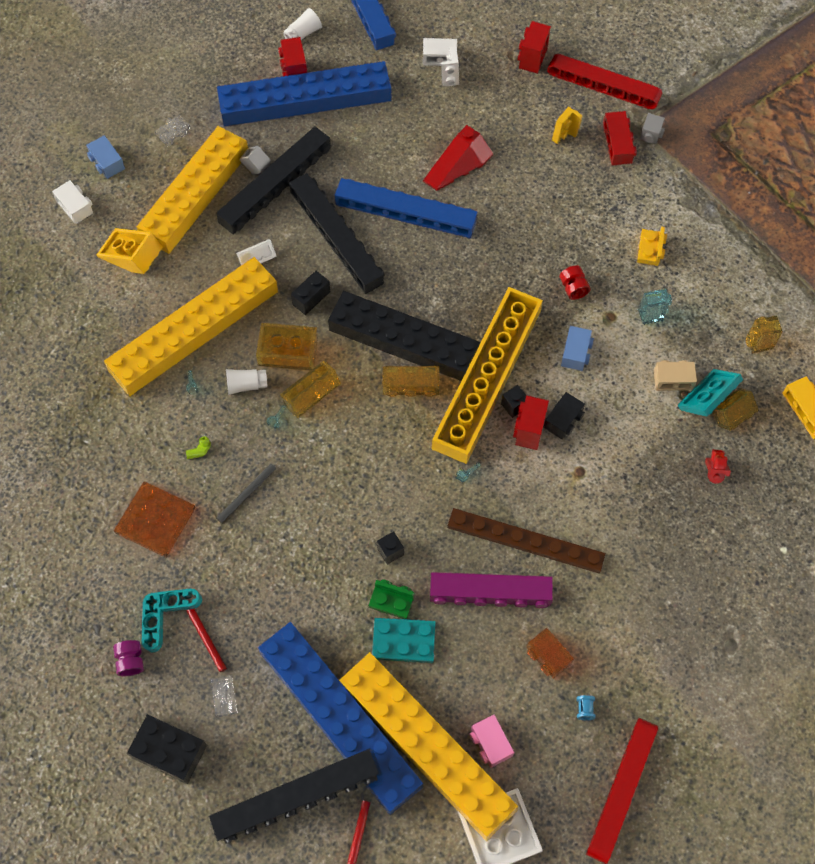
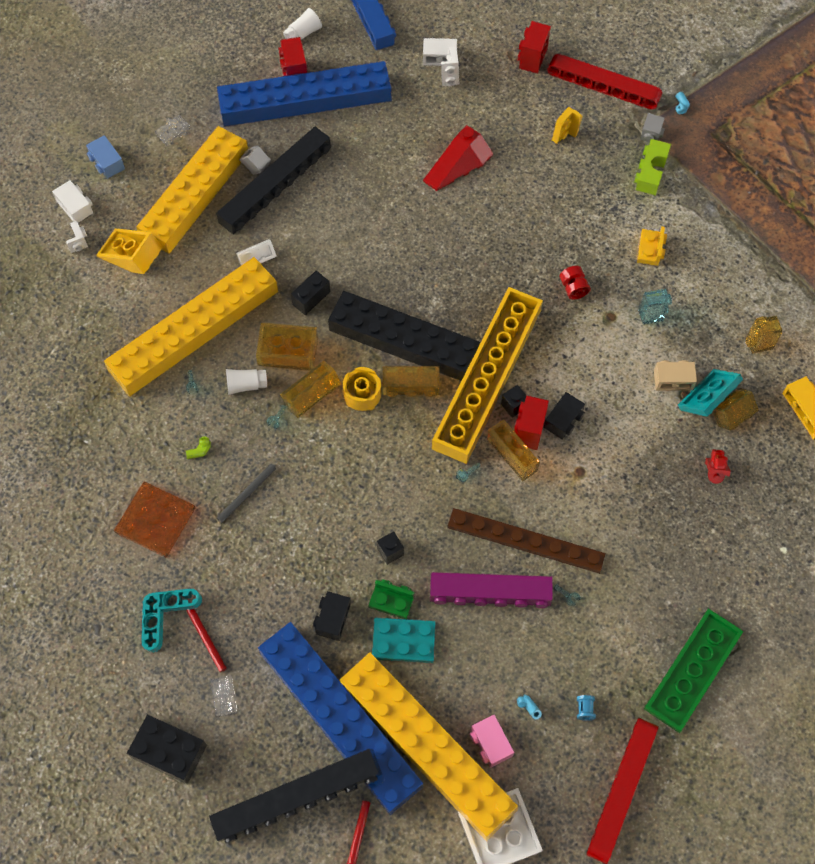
magenta wheel [113,640,144,677] -> none
black brick [289,173,385,294] -> none
blue brick [335,178,478,238] -> none
clear orange brick [527,628,574,679] -> none
medium blue brick [561,326,594,371] -> none
red brick [603,111,637,165] -> none
none -> white bracket [66,221,88,253]
none -> black brick [313,591,351,641]
none -> yellow brick [343,367,381,411]
none -> clear yellow brick [487,419,540,481]
none -> medium azure arm [517,695,542,720]
none -> clear light blue hand [554,584,581,606]
none -> lime arch [634,139,671,196]
none -> green plate [644,608,744,734]
none -> medium azure arm [675,92,690,114]

